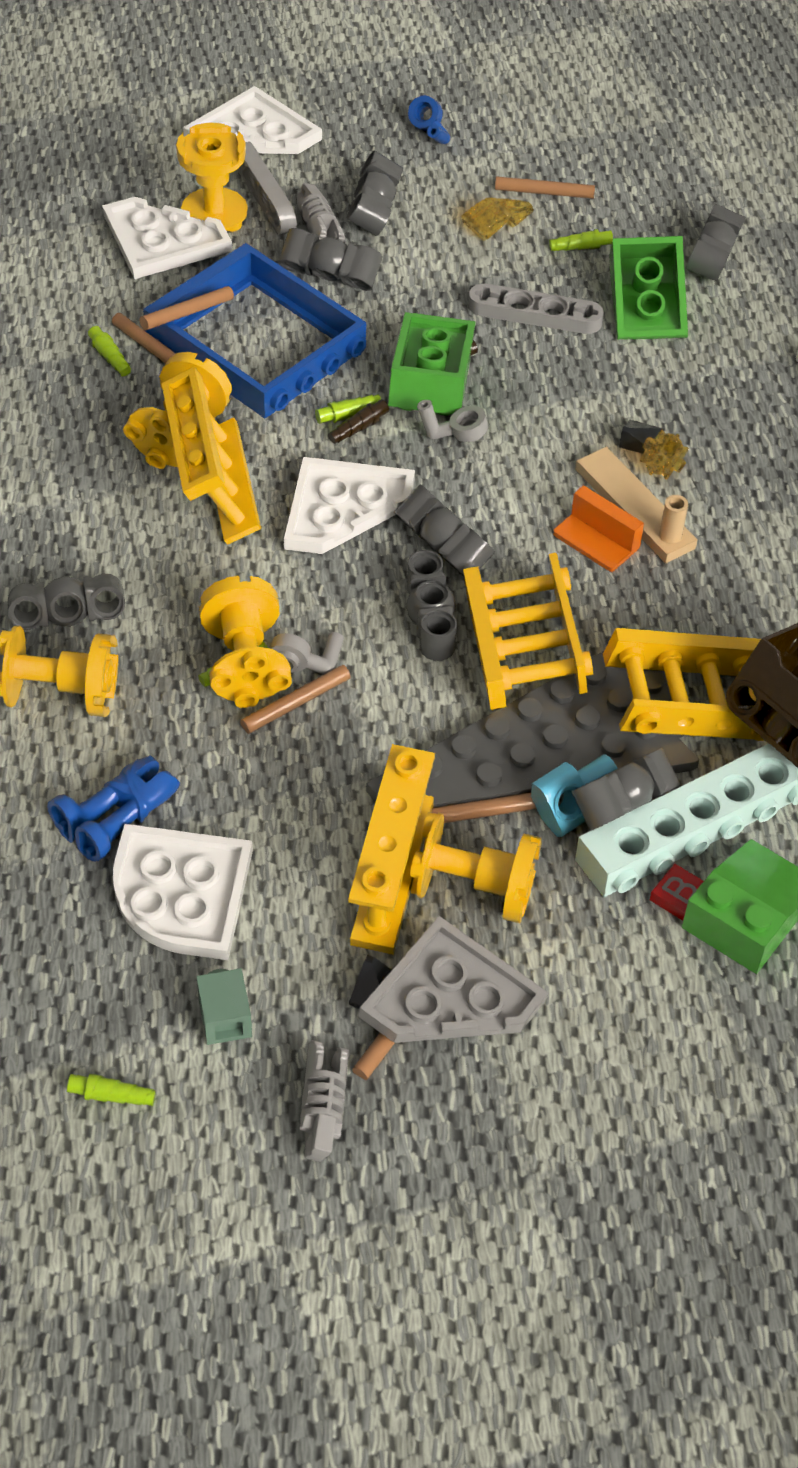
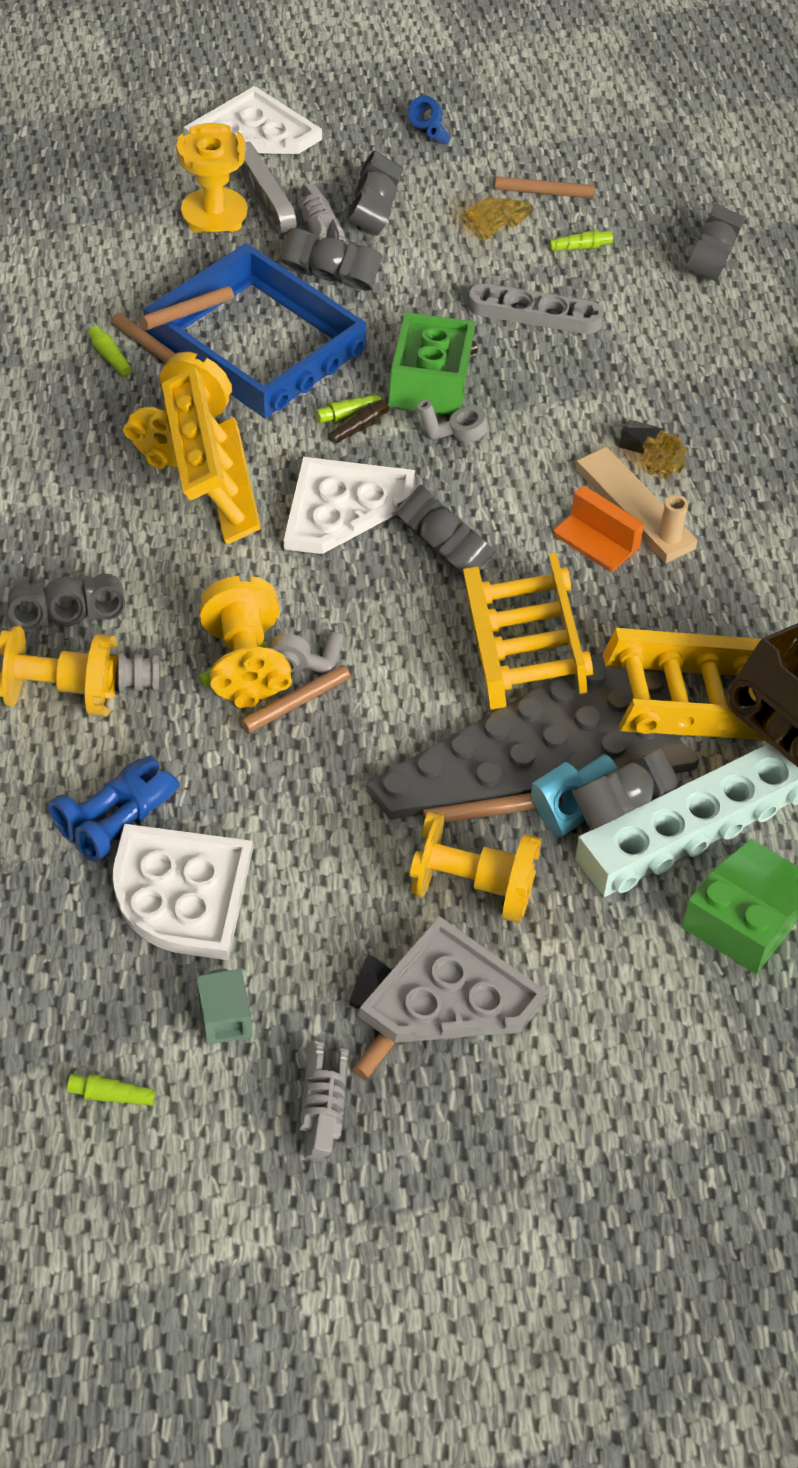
white plate [102,197,233,279] -> none
yellow fence [348,744,435,955] -> none
dark grey piece [406,550,457,661] -> none
bright green slope [609,236,688,339] -> none
red tile [649,864,704,921] -> none
none -> light grey bush [118,652,159,693]

